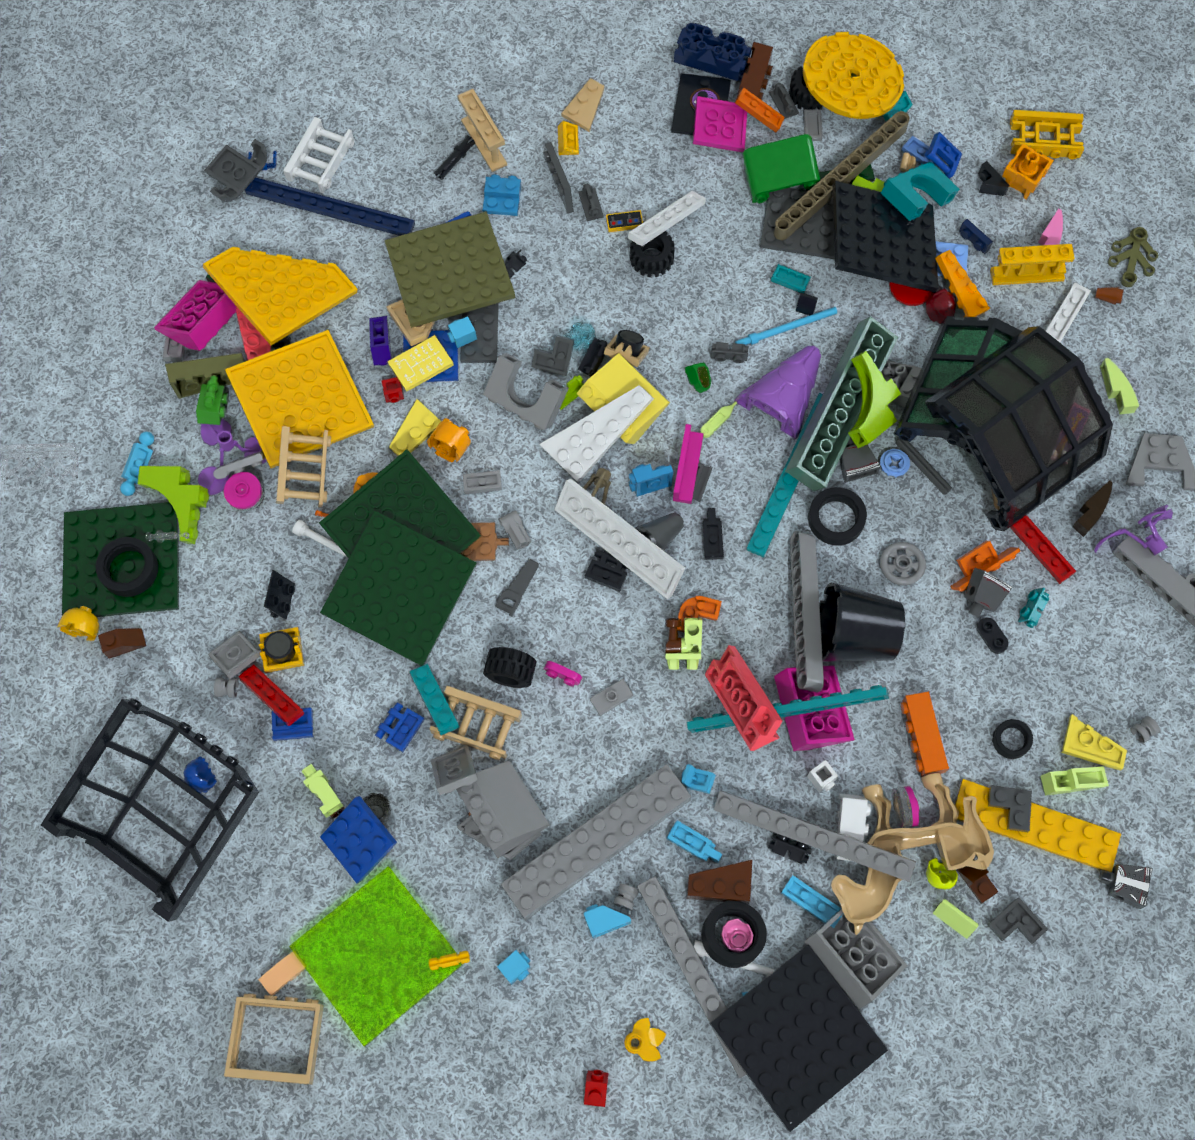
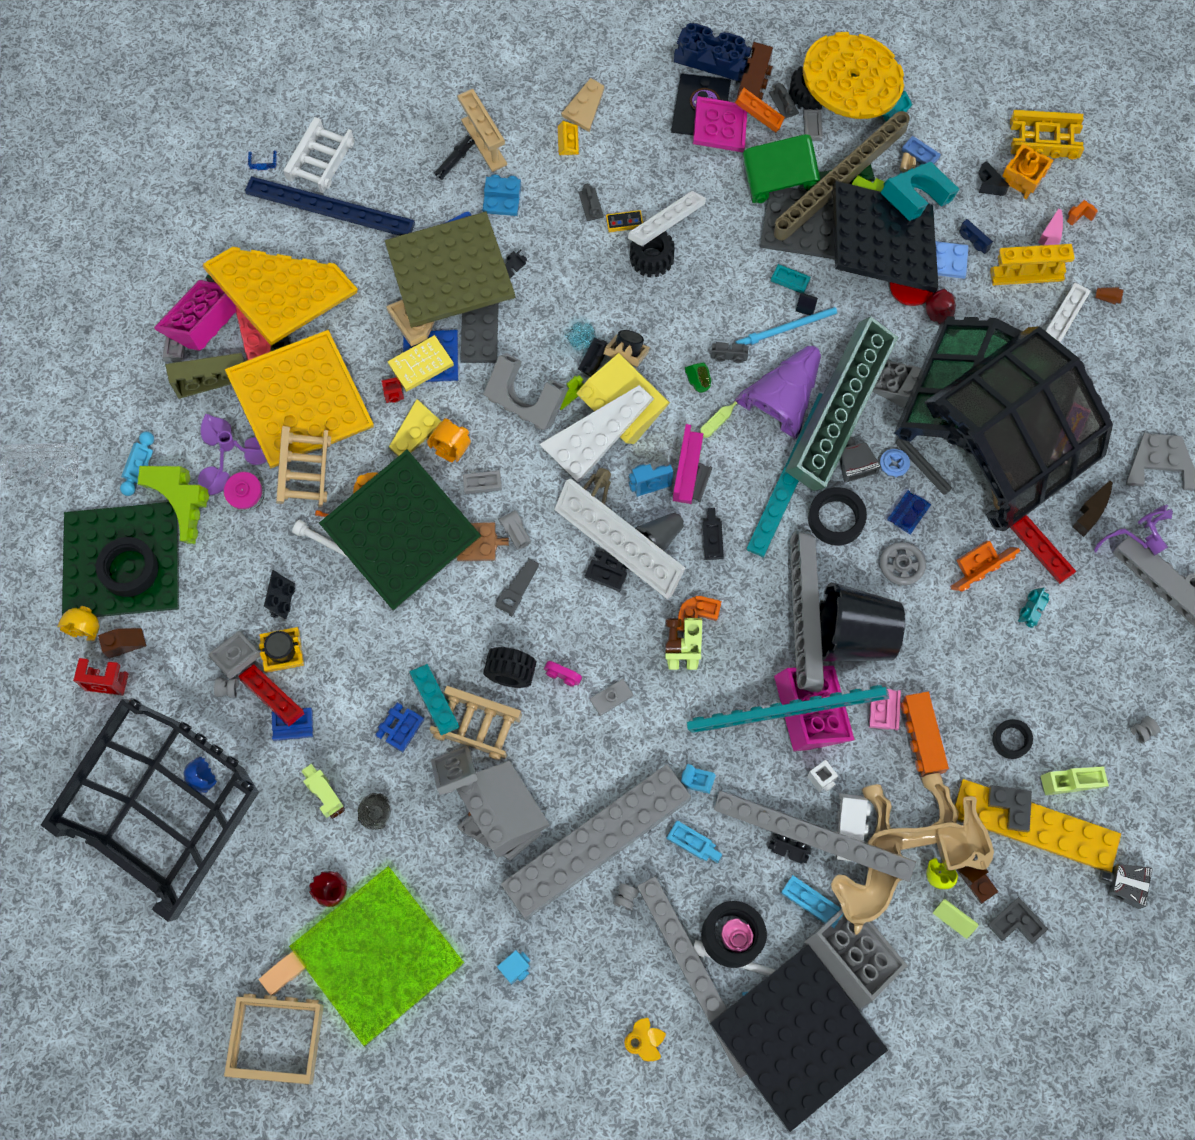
clear piece [145,530,189,543] -> none
bright green brick [196,376,228,425] -> none
dark grey piece [204,139,268,202] -> none
light grey hinge [213,451,265,480] -> none
dark green plate [320,511,478,666] -> none
blue plate [320,796,397,883] -> none
dark purple slope [369,316,392,366] -> none
yellow axle [428,951,470,971] -> none
medium azure brick [447,316,477,348] -> none
dark grey plate [531,335,575,376] -> none
dark grey wing [543,142,574,214] -> none
medium azure slope [583,904,631,939] -> none
red bracket [584,1070,609,1107] -> none
reddish brown wedge [687,859,753,904] -> none
coral slope [705,645,782,751] -> none
lime arch [848,351,901,448] -> none
clear piece [892,786,919,828] -> none
blue plate [924,132,962,179] -> none
light orange wing [935,250,990,318] -> none
dark grey torso [964,568,1012,618] -> none
black plate [977,617,1009,654] -> none
light yellow wing [1061,714,1127,771] -> none
yellowish green slope [1100,358,1139,414] -> none
olive plant [1108,227,1159,287] -> none
none -> red panel [73,658,129,696]
none -> dark red hair [309,871,347,907]
none -> bright pink plate [869,689,901,731]
none -> clear blue plate [887,490,931,535]
none -> orange bracket [1067,200,1098,225]

